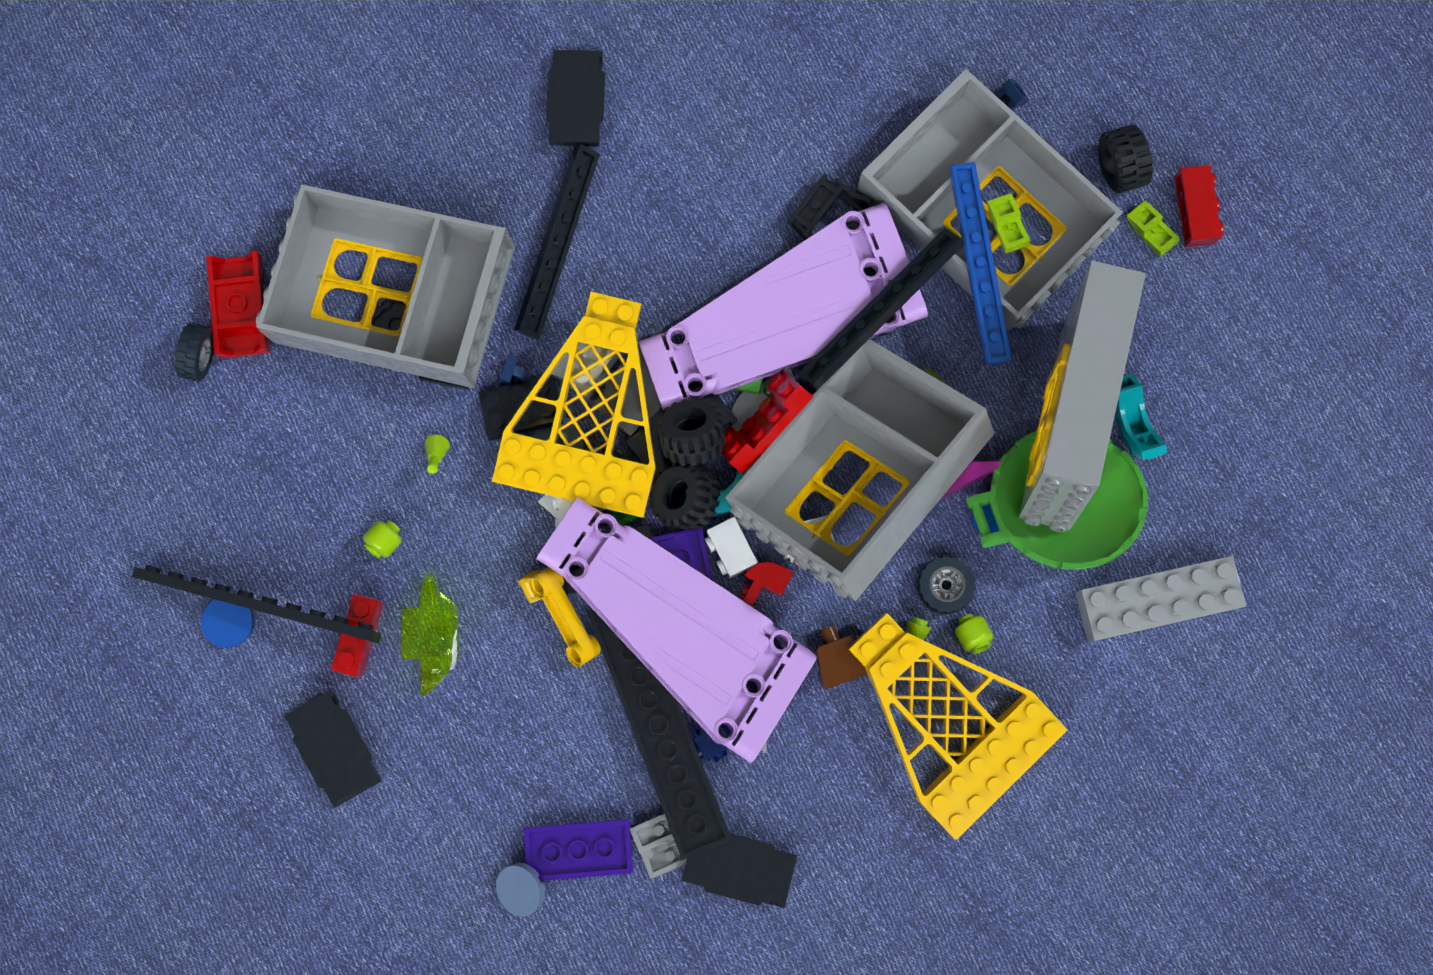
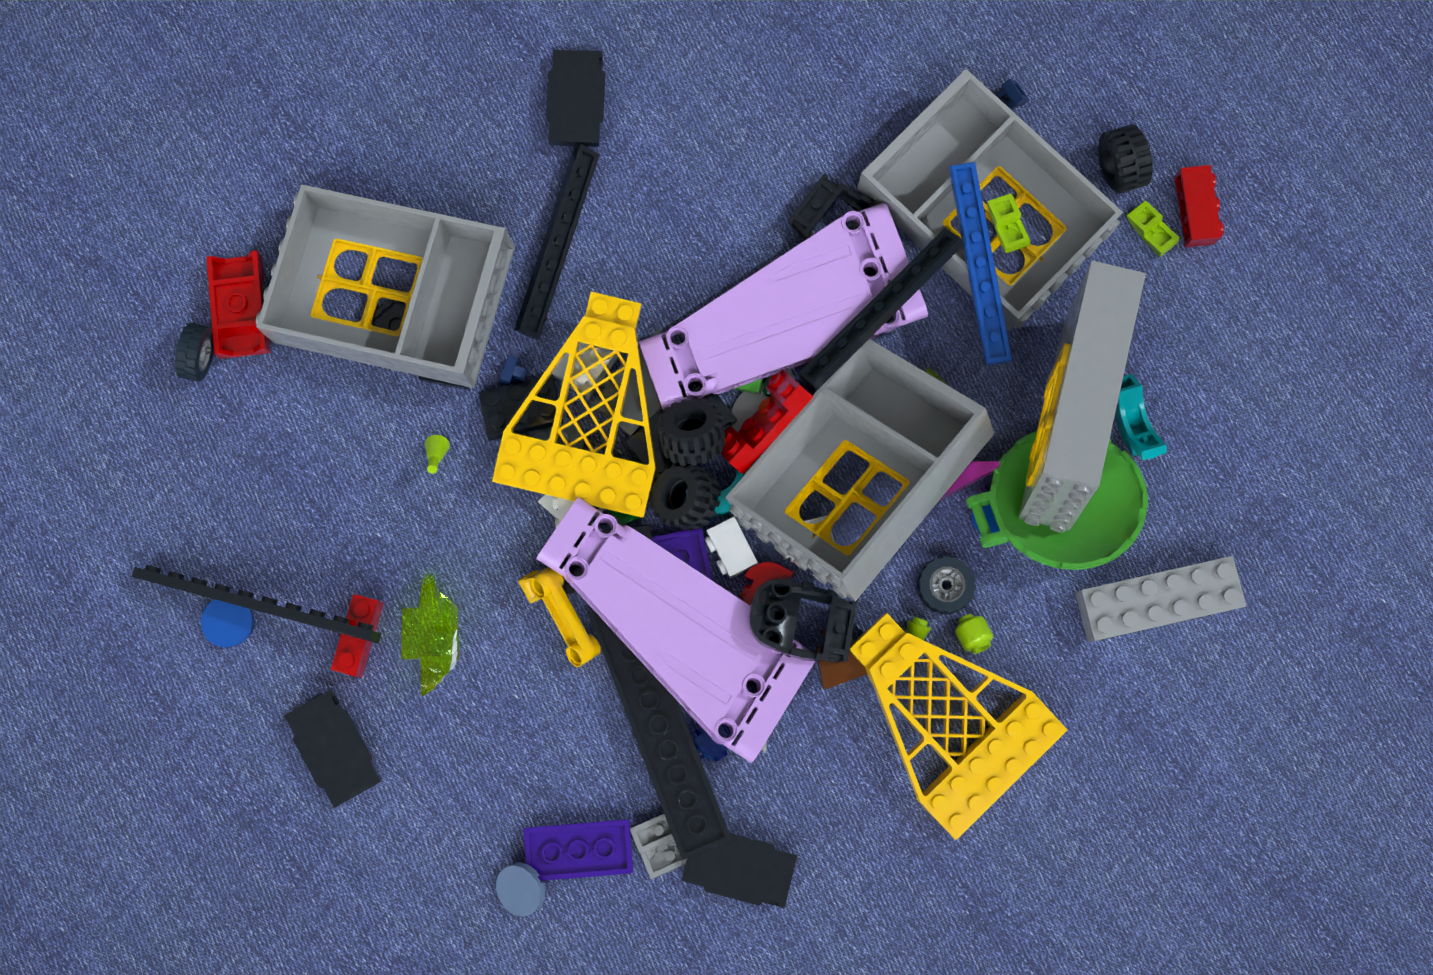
lime head [363,520,402,559] -> none
none -> black slope [749,579,858,663]

